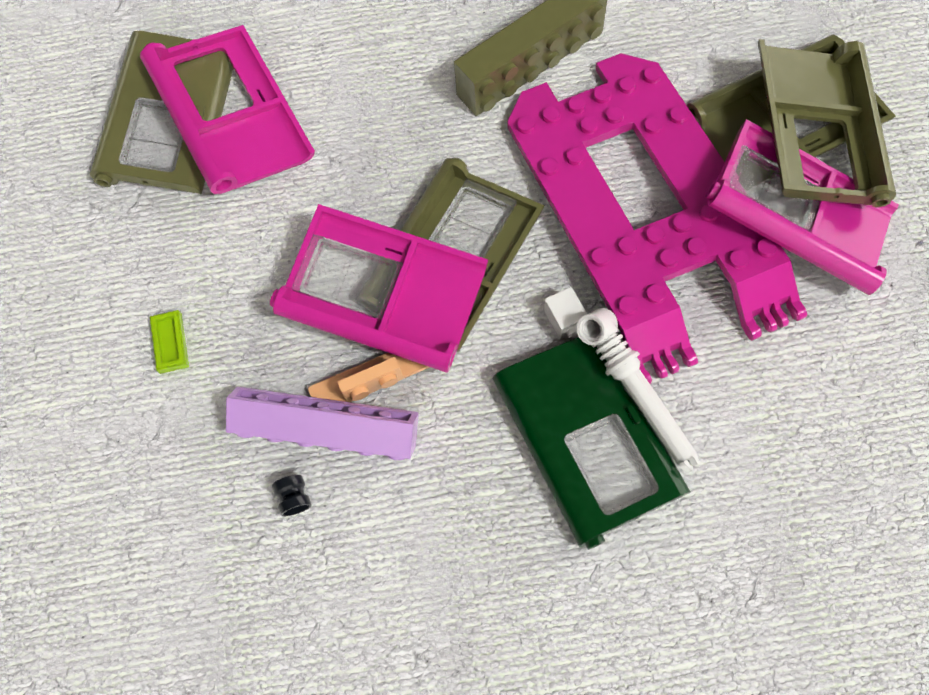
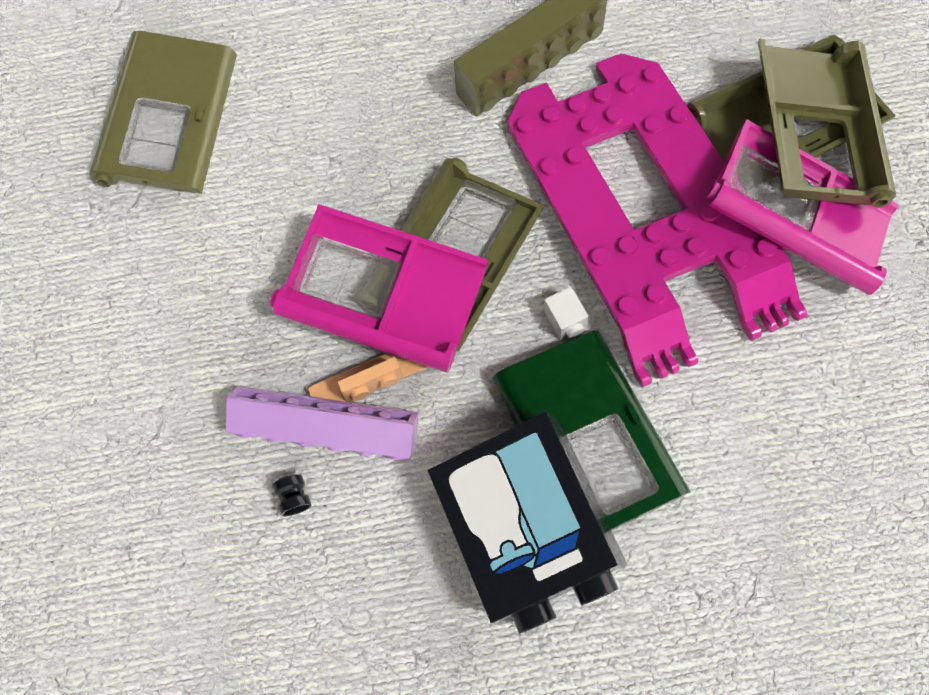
dark pink piece [140,25,315,194] -> none
lime tile [150,310,189,374] -> none
white piece [576,308,699,472] -> none
none -> brick [427,411,627,634]

